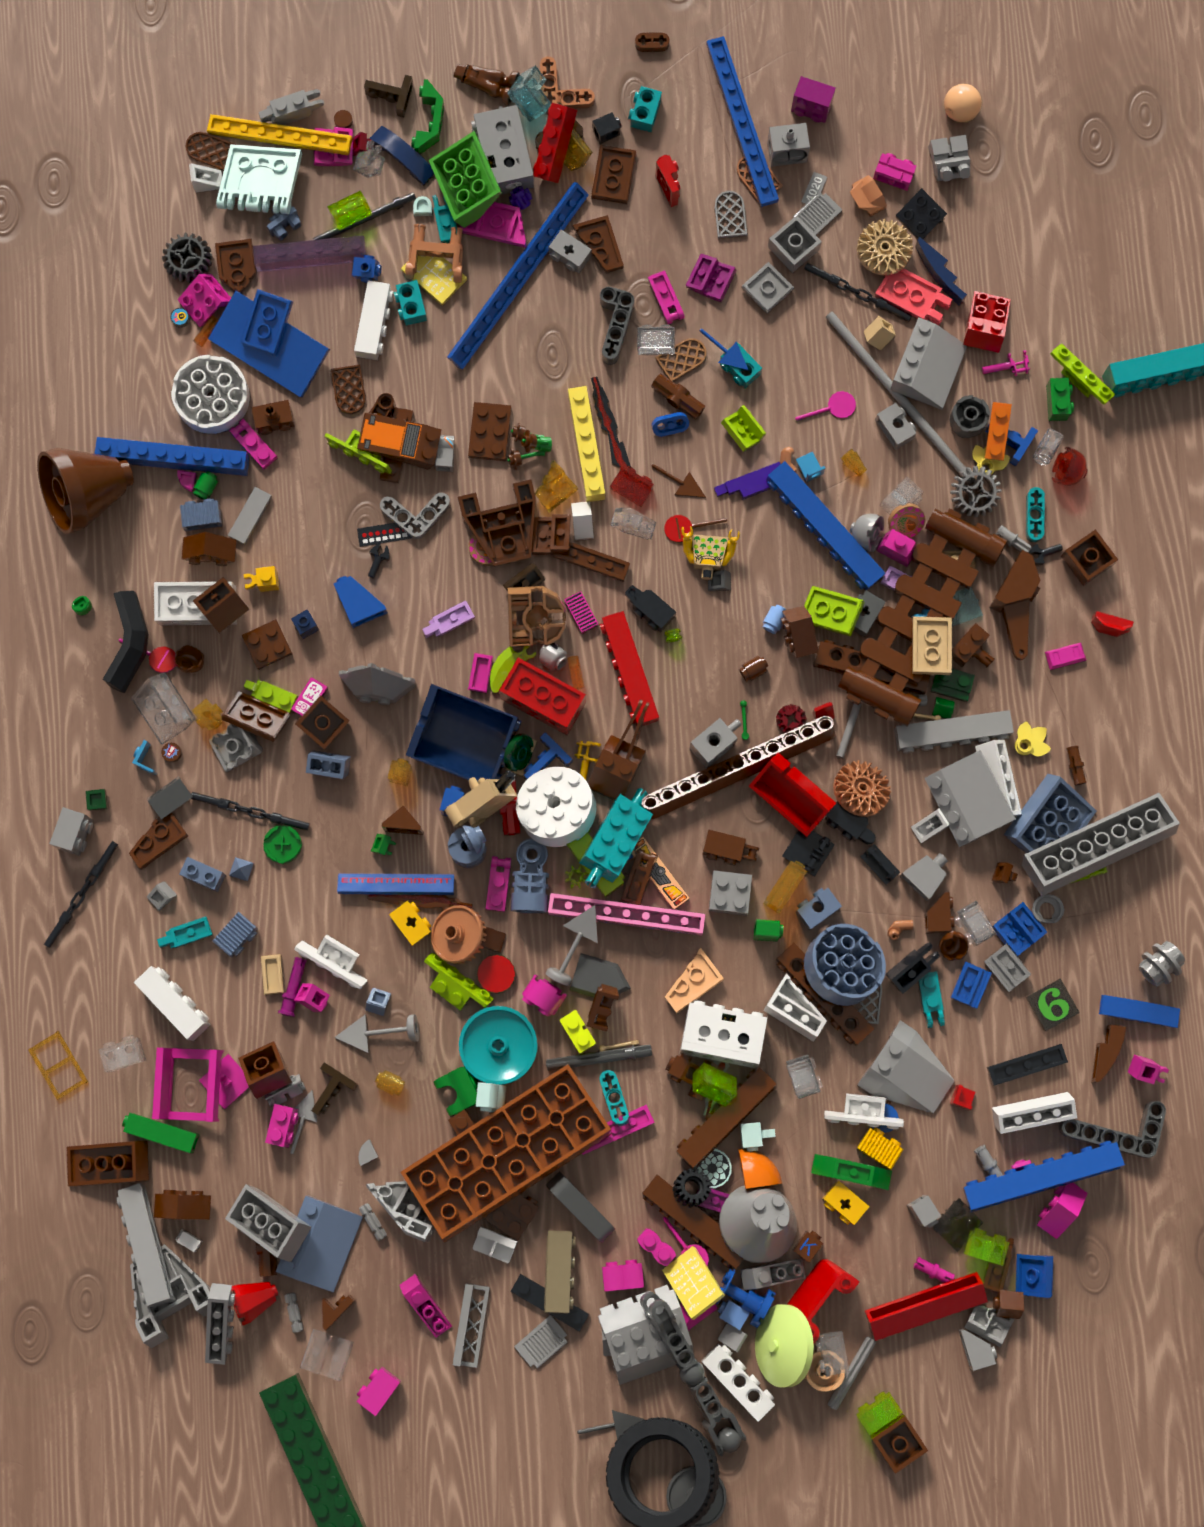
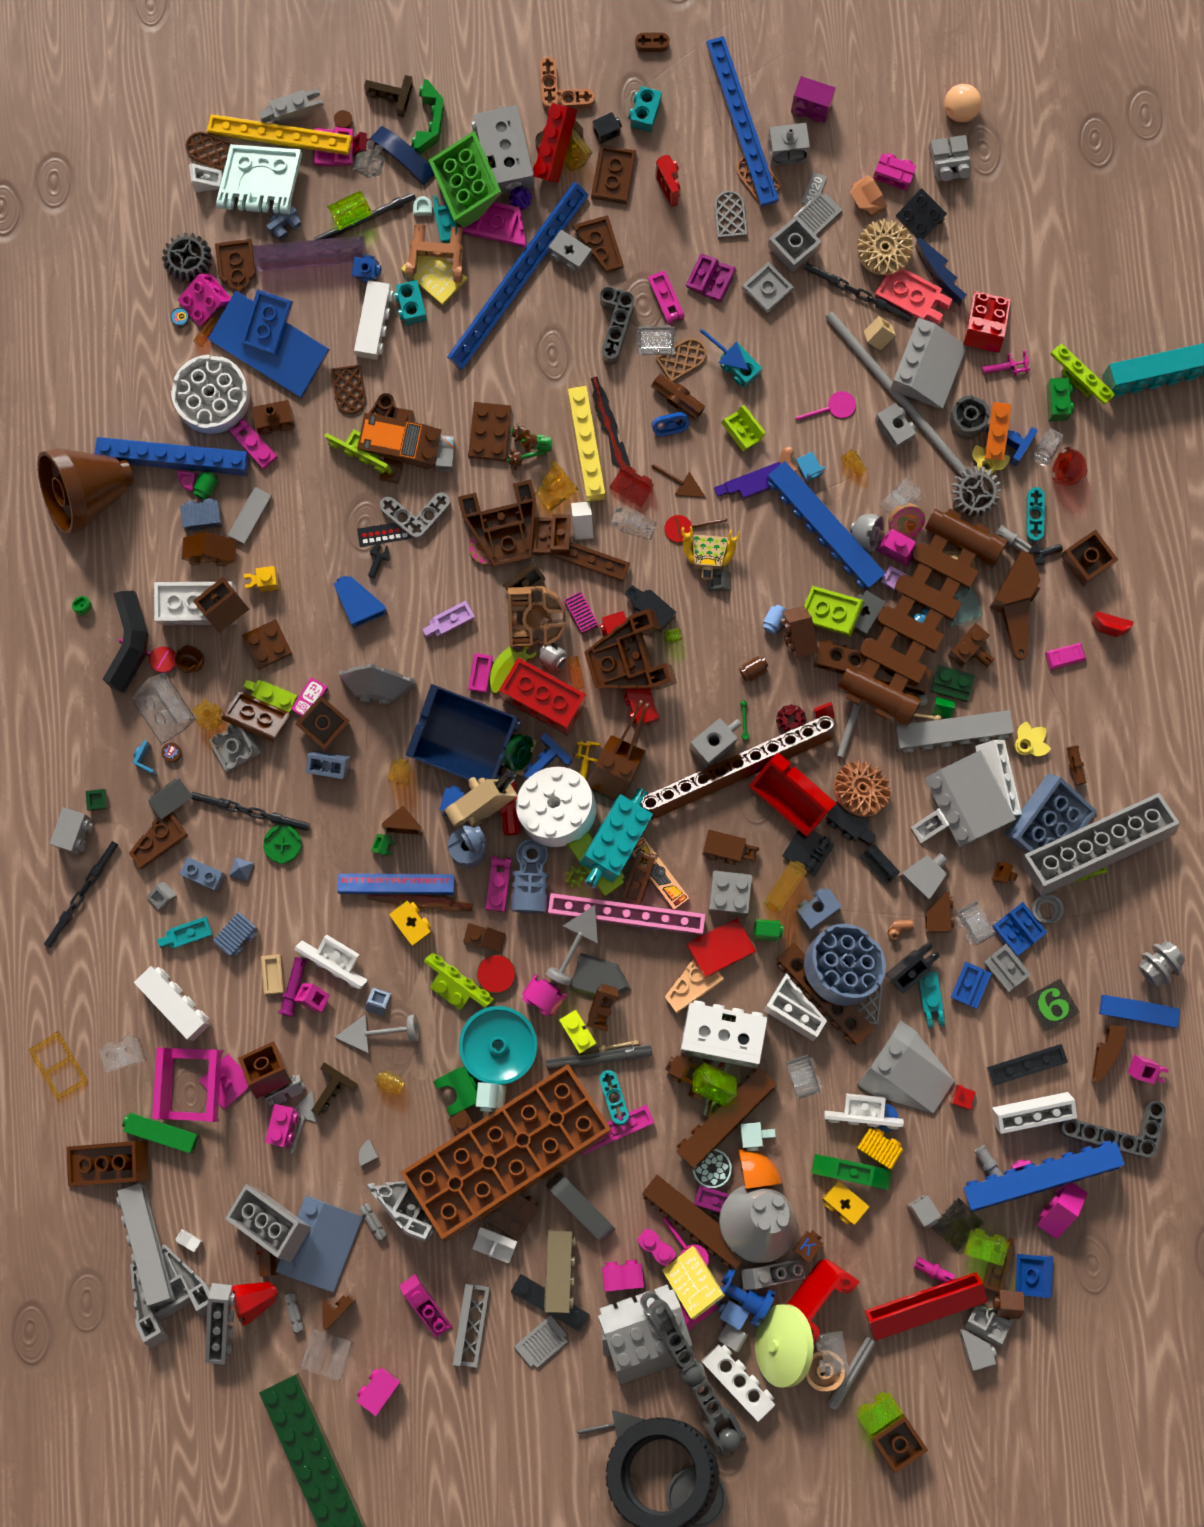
reddish brown brick [154,1190,211,1220] -> none
dark blue brick [291,609,319,639] -> none
nougat wheel [431,905,487,965] -> none
reddish brown piece [453,64,520,105] -> none
clear light blue brick [507,65,552,122] -> none
black tyre [673,1168,711,1208] -> none
tan plate [912,616,952,675] -> none
reddish brown hair [939,931,969,961] -> none
none -> reddish brown wedge [584,609,677,690]
none -> red tile [686,918,756,978]

